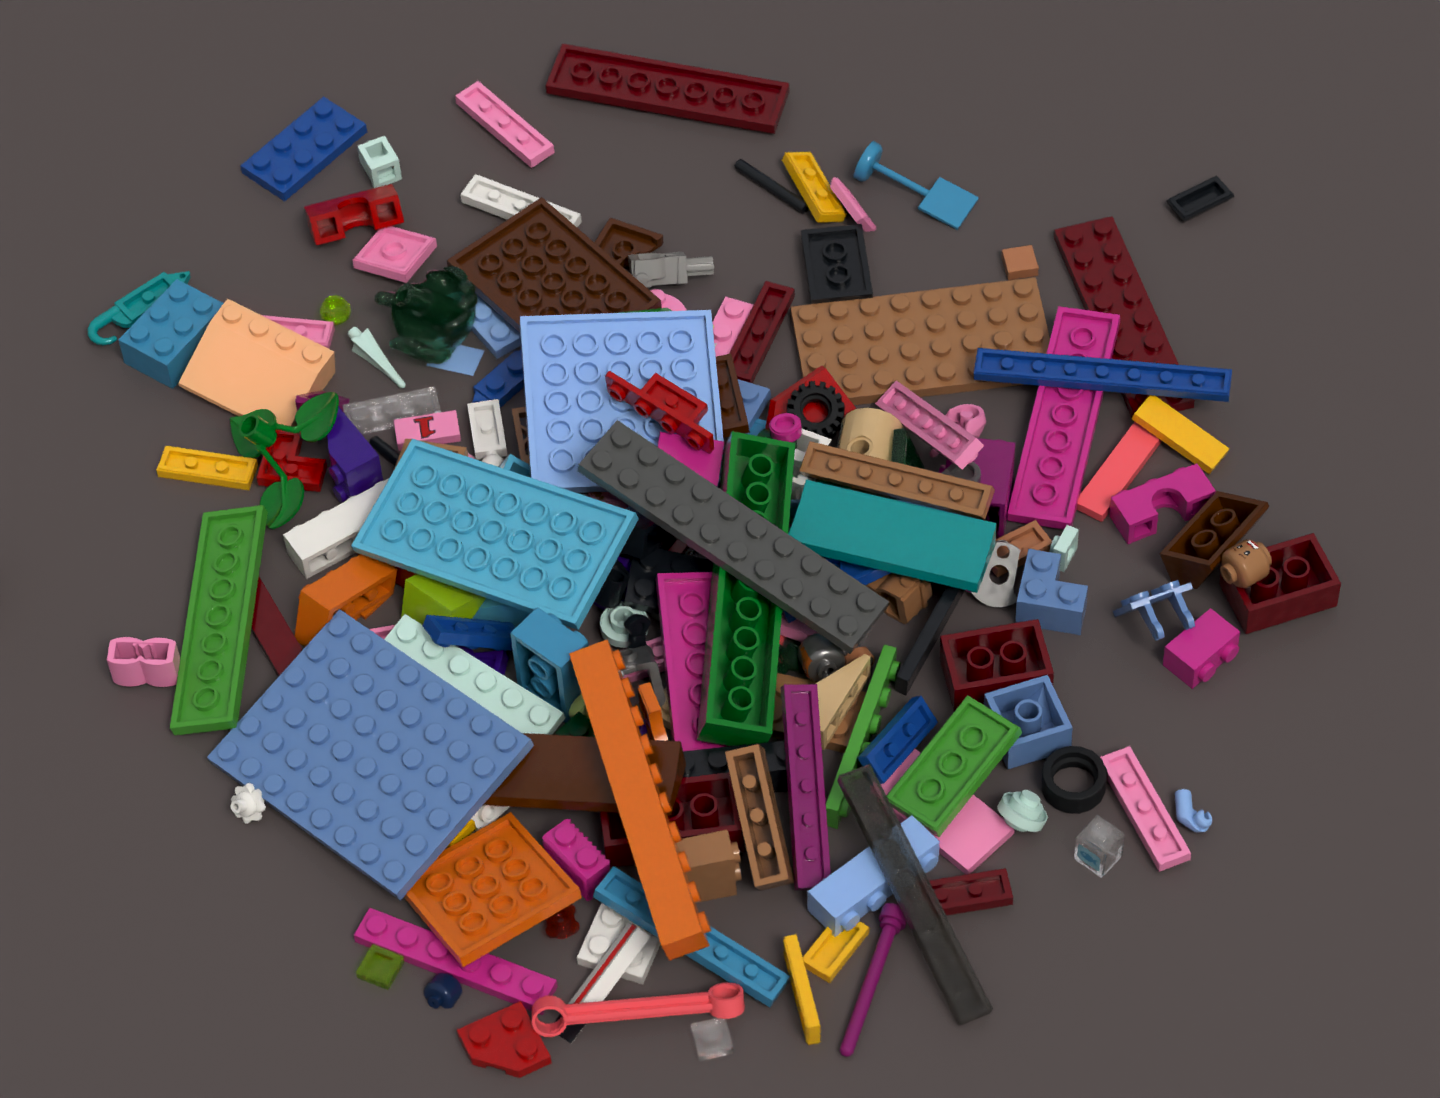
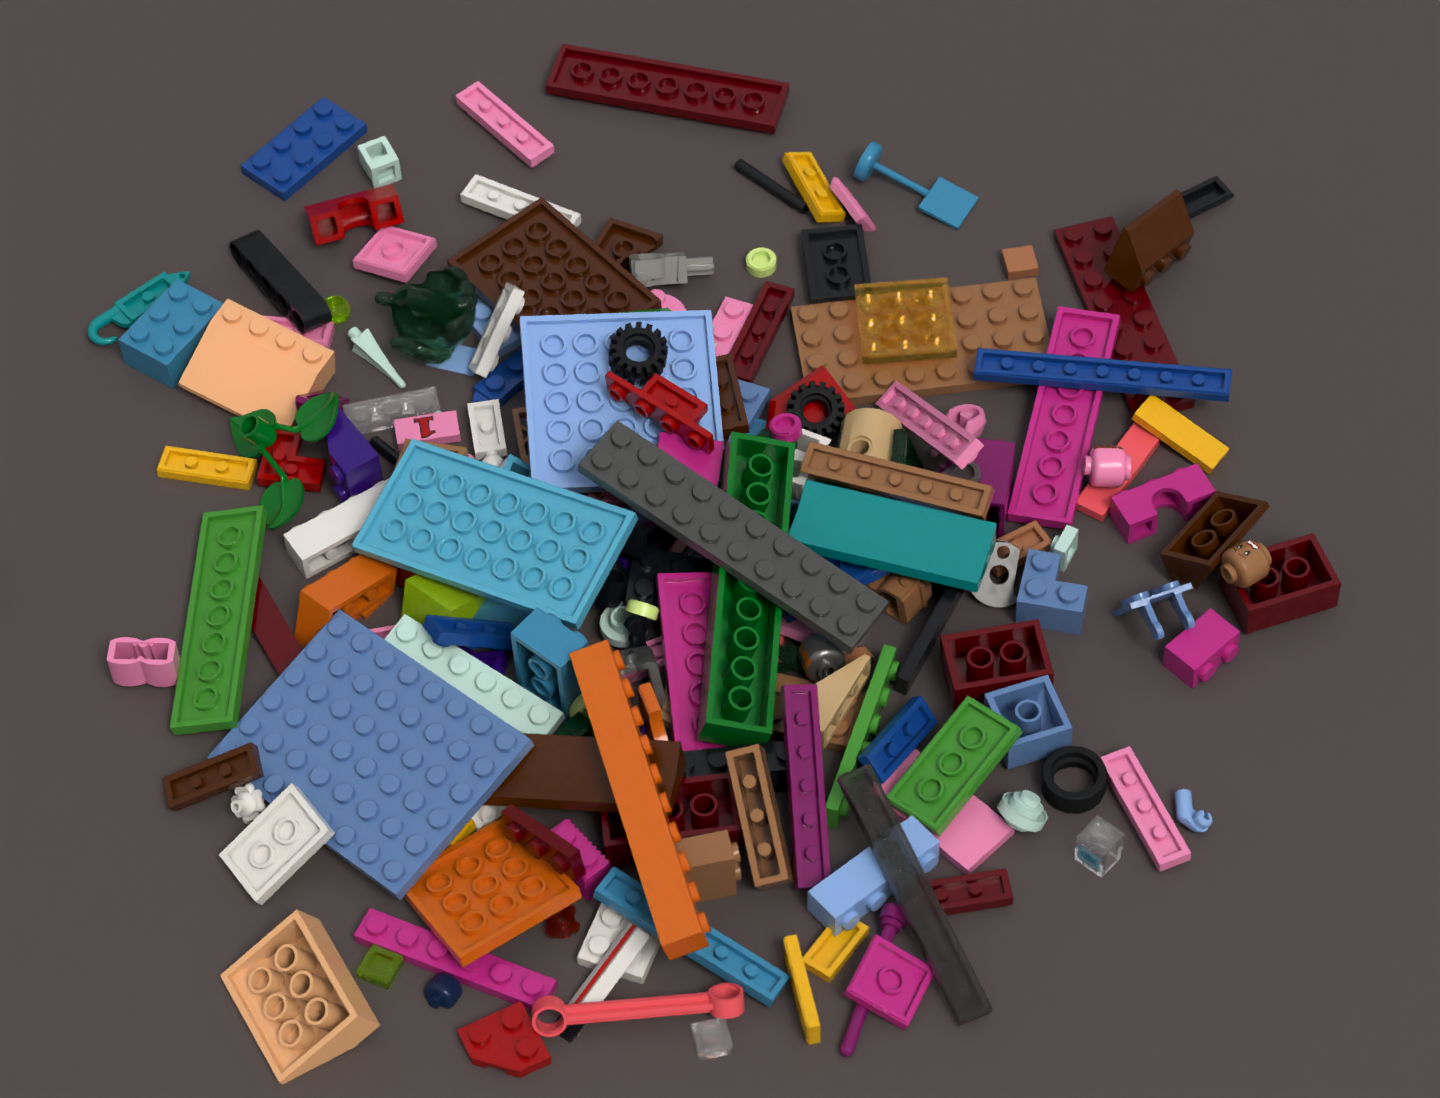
none -> reddish brown plate [163,742,264,811]
none -> white plate [219,783,335,905]
none -> light nougat slope [220,909,380,1084]
none -> black beam [229,230,332,334]
none -> white plate [468,282,525,378]
none -> dark red plate [501,804,586,881]
none -> black tyre [609,322,668,385]
none -> yellowish green tile [625,599,660,621]
none -> yellowish green tile [746,247,777,278]
none -> dark pink tile [843,934,937,1030]
none -> clear yellow plate [854,277,957,365]
none -> bright pink head [1082,445,1131,488]
none -> reddish brown slope [1104,189,1195,293]

